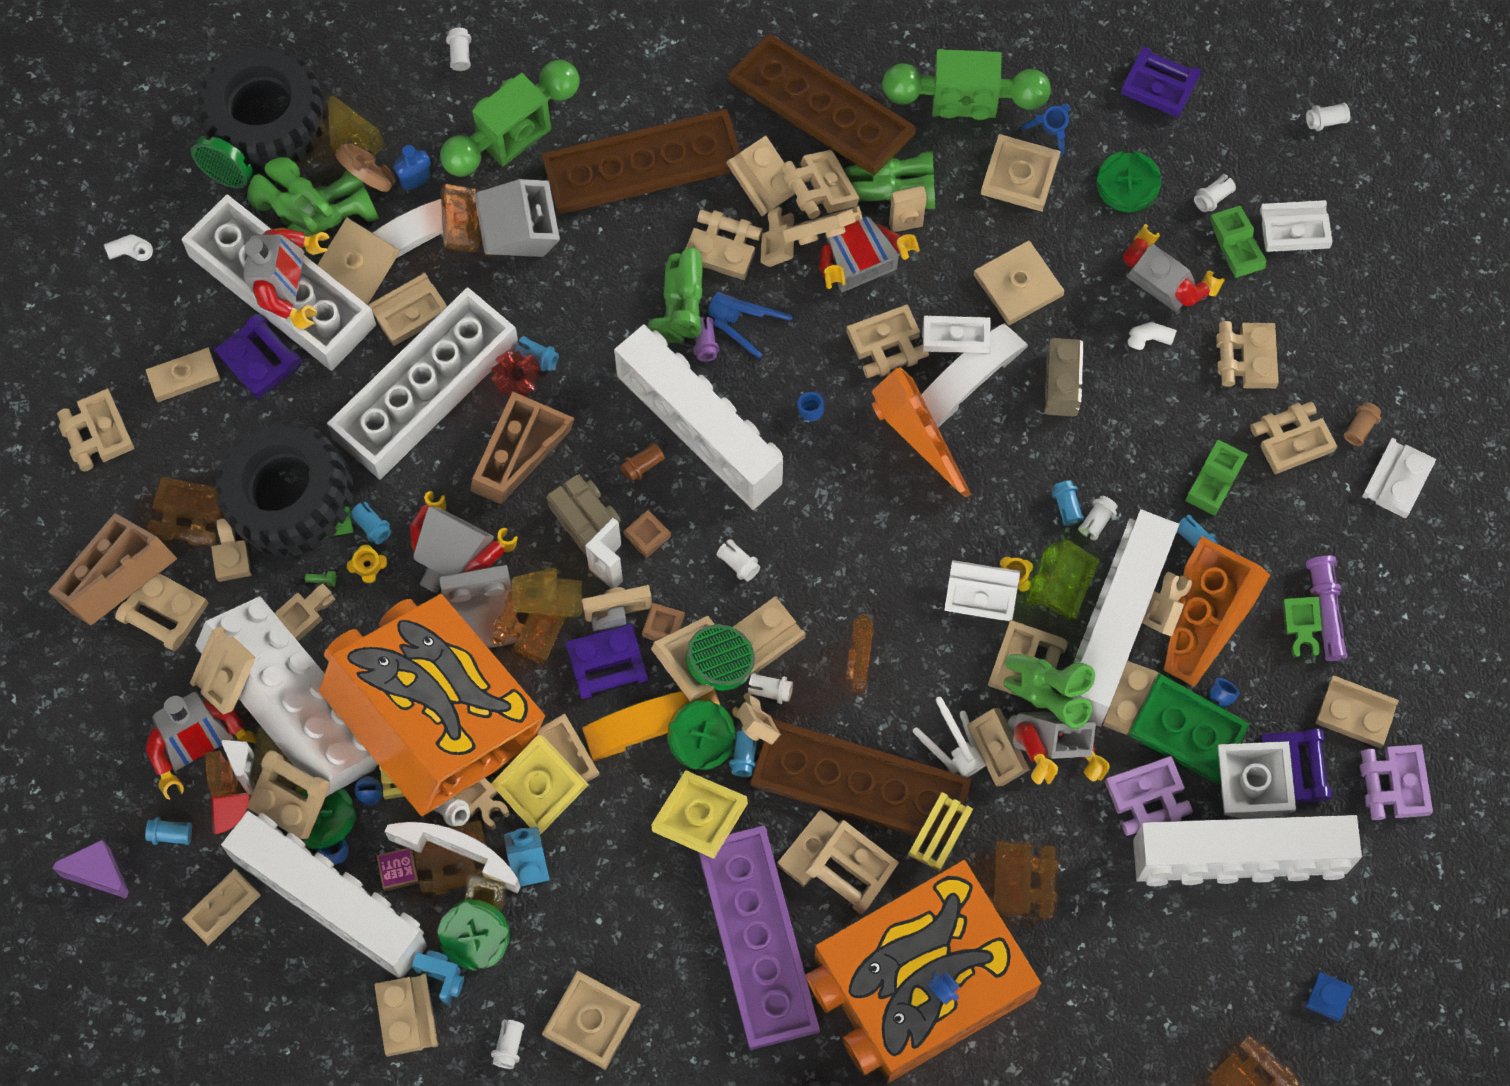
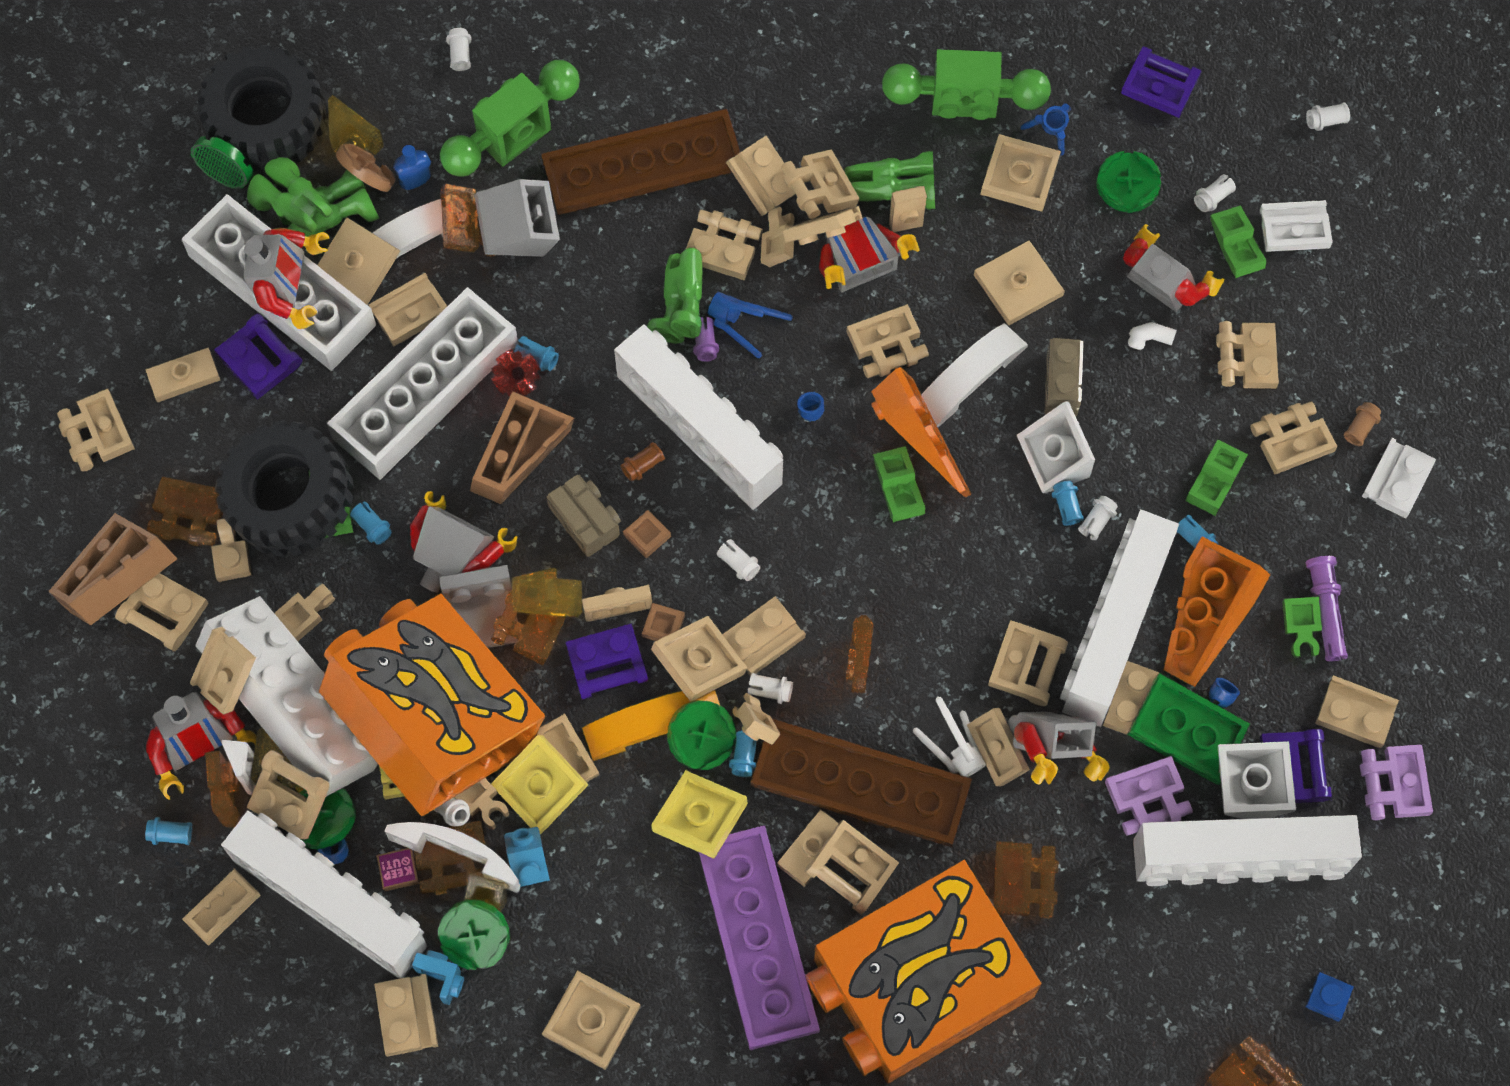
medium lavender slope [53,840,129,898] -> none
white arm [104,234,153,261] -> none
red tile [211,793,249,834] -> none
bright green piece [305,571,337,587] -> none
yellow plate [347,545,388,584] -> none
blue hinge [354,776,383,806] -> none
white pin [491,1020,525,1069] -> none
white panel [585,518,623,589] -> none
light grey tile [592,606,626,634] -> none
tile [685,624,755,691] -> none
reddish brown plate [728,33,916,176] -> none
light yellow tile [908,792,973,872] -> none
white panel [922,316,990,353] -> none
blue plate [926,970,960,1005] -> none
white plate [944,560,1020,621] -> none
yellow plate [999,557,1033,592] -> none
bright green piece [1004,654,1095,729] -> none
clear neon green bracket [1026,540,1099,620] -> none
tan plate [1142,572,1192,636] -> none
none -> bright green slope [873,446,925,522]
none -> white slope [1017,401,1095,493]

